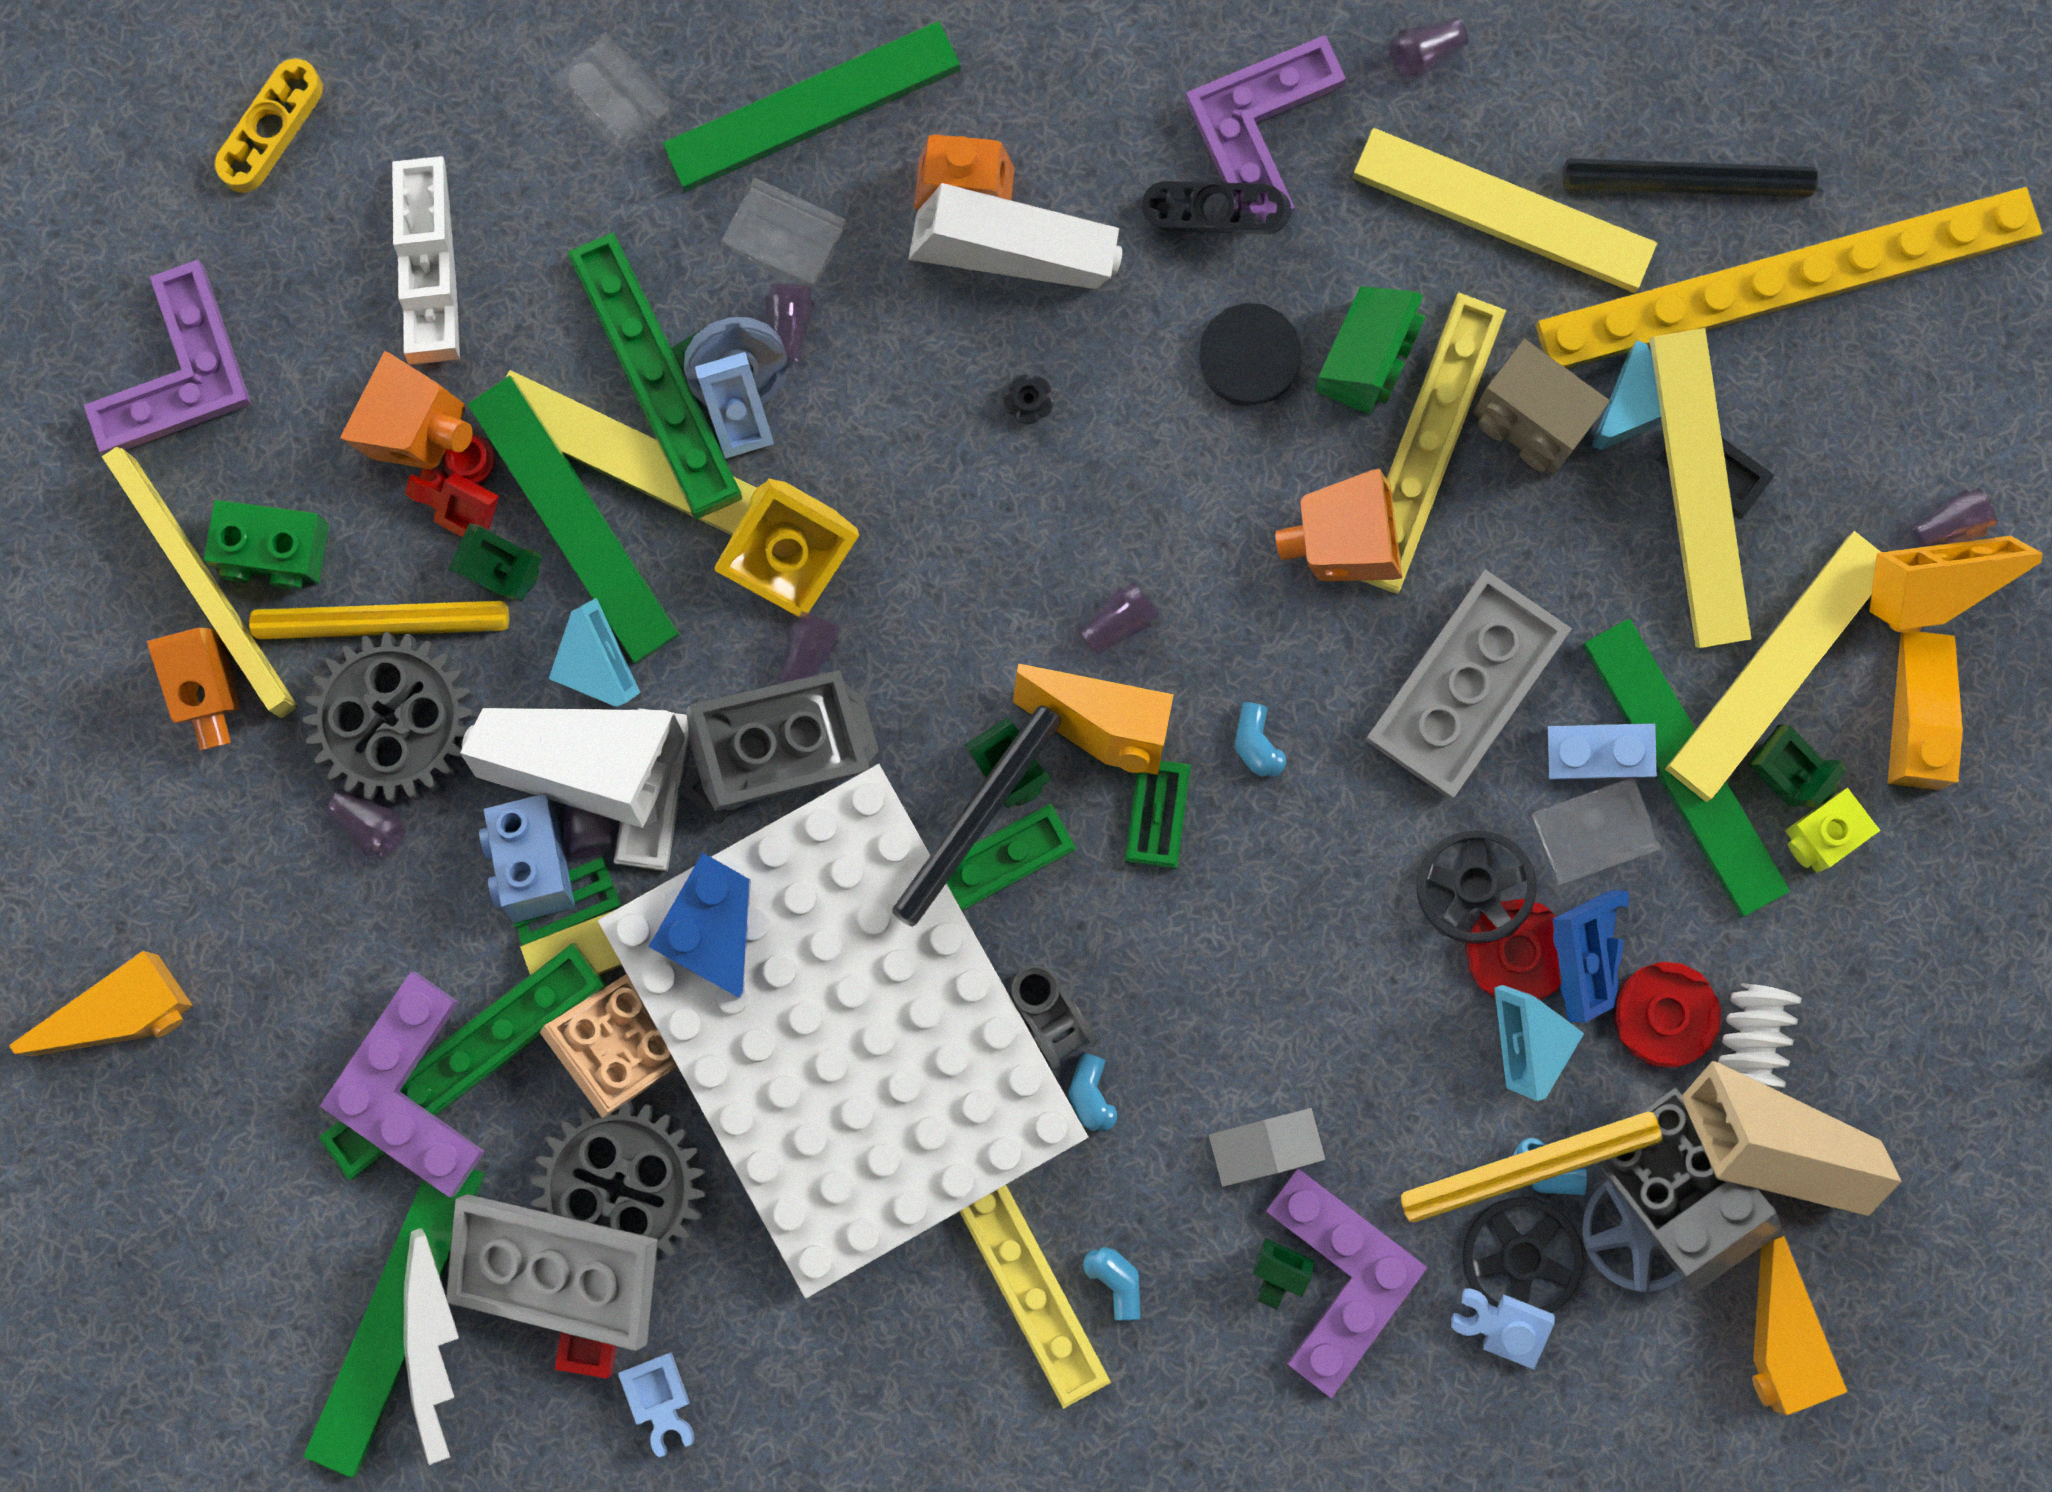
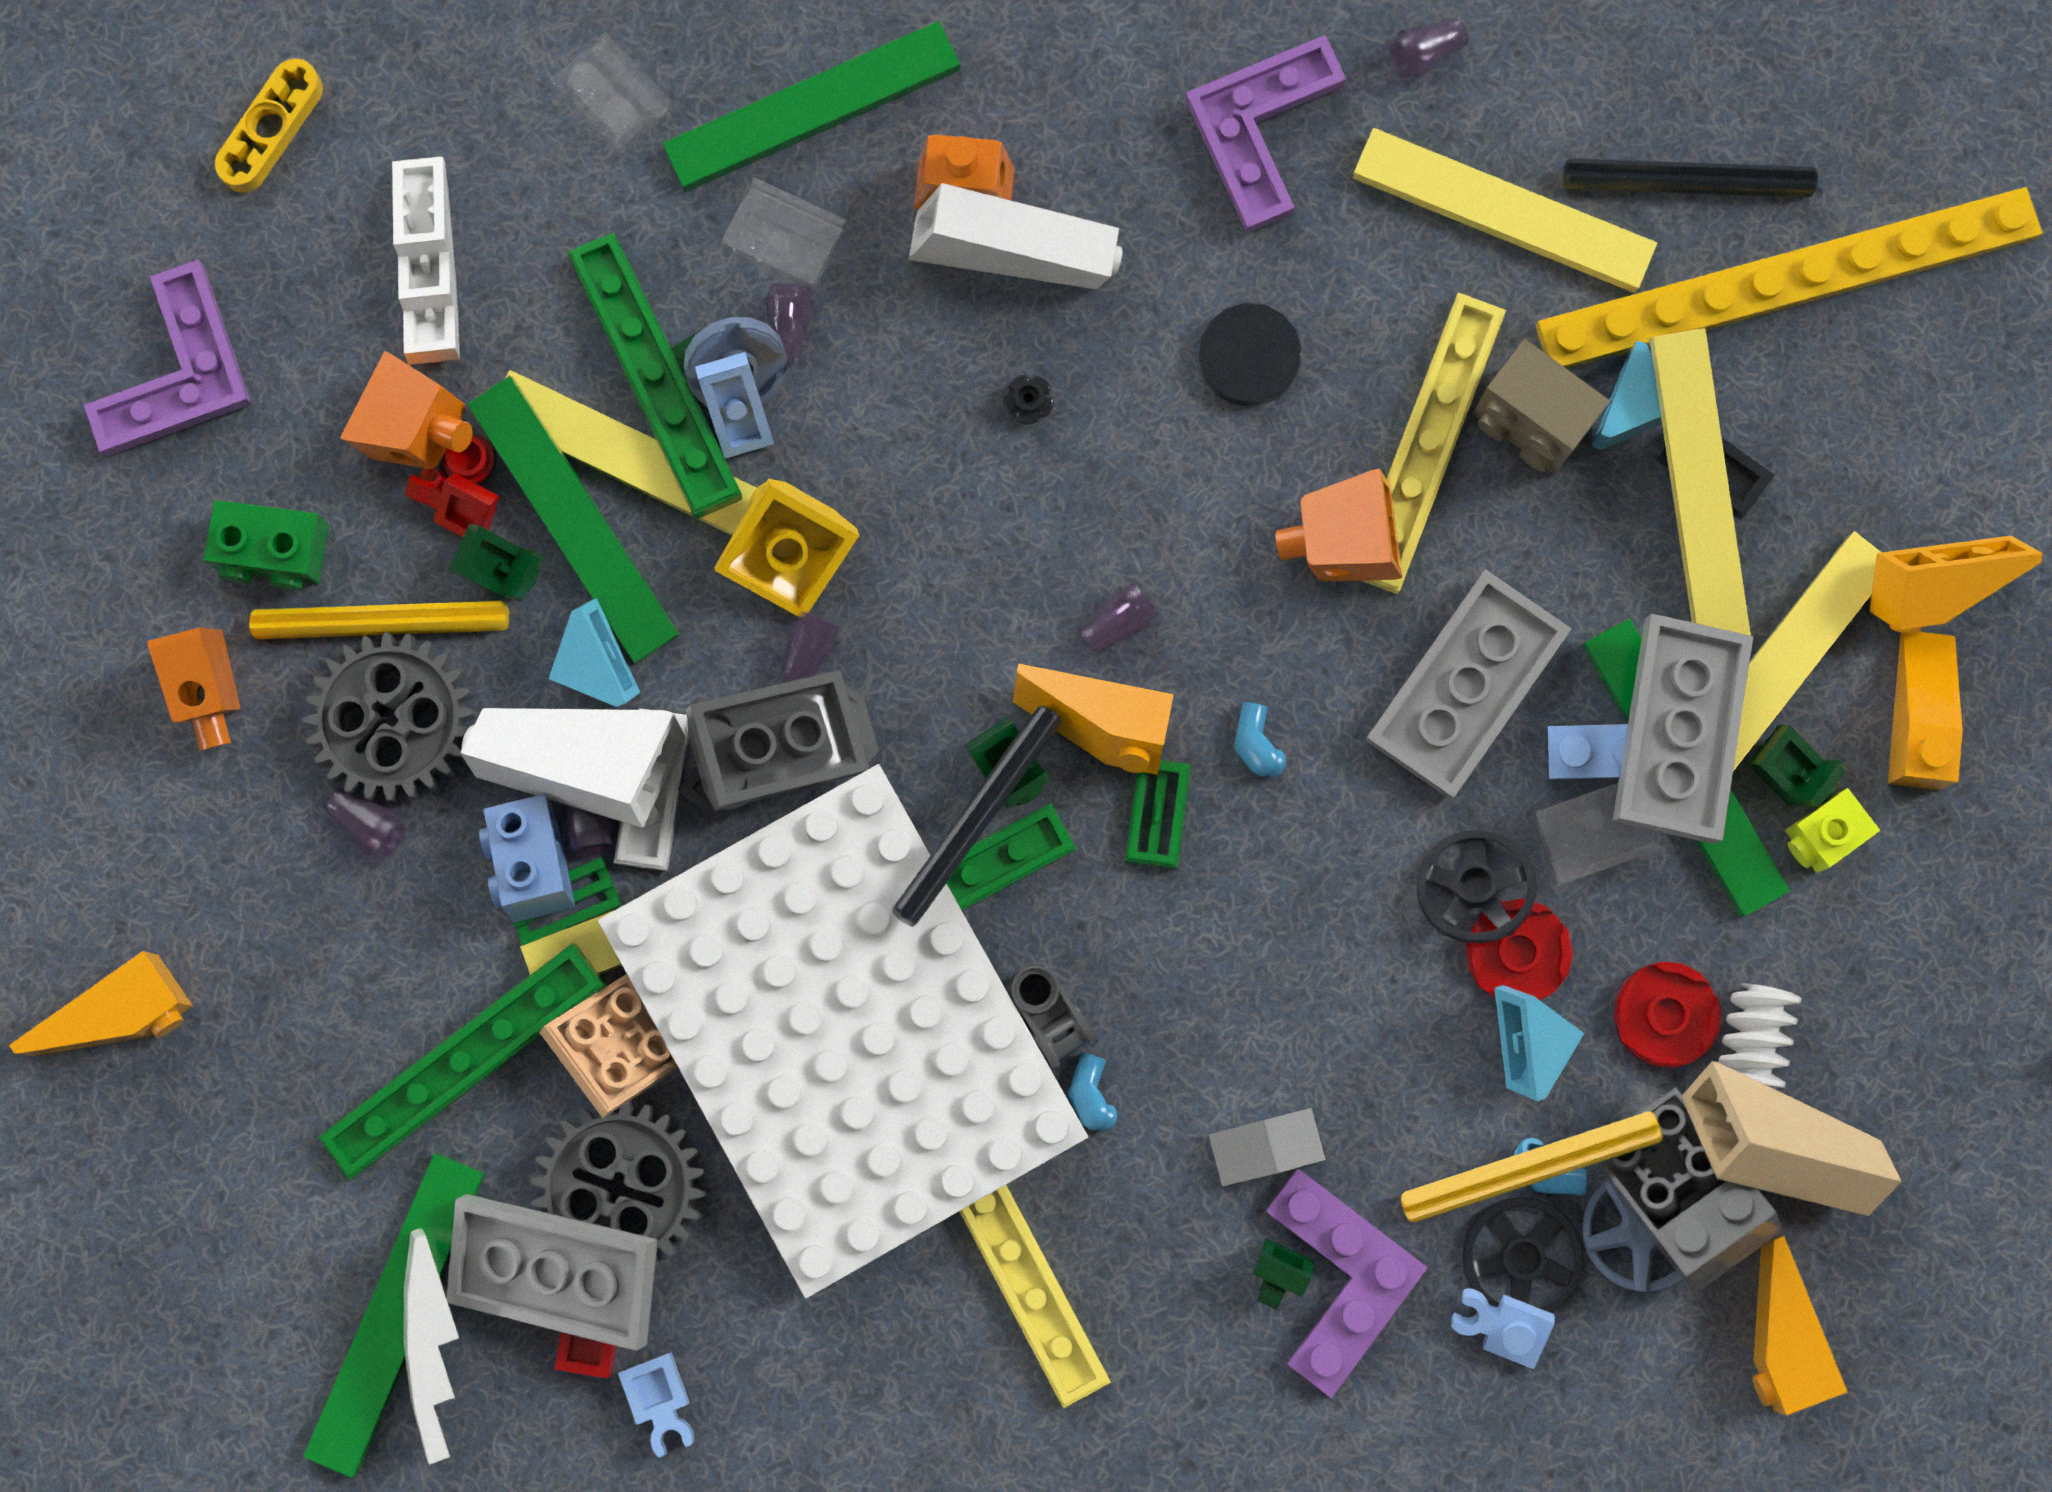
light yellow tile [102,447,297,718] -> none
medium lavender plate [320,972,485,1197] -> none
blue wing [648,853,751,998] -> none
dark azure arm [1083,1247,1141,1320] -> none
black beam [1142,181,1291,234] -> none
green slope [1314,286,1426,415] -> none
blue wing [1553,890,1629,1023] -> none
clear purple cone [1912,488,1998,547] -> none
none -> light grey plate [1612,613,1753,844]

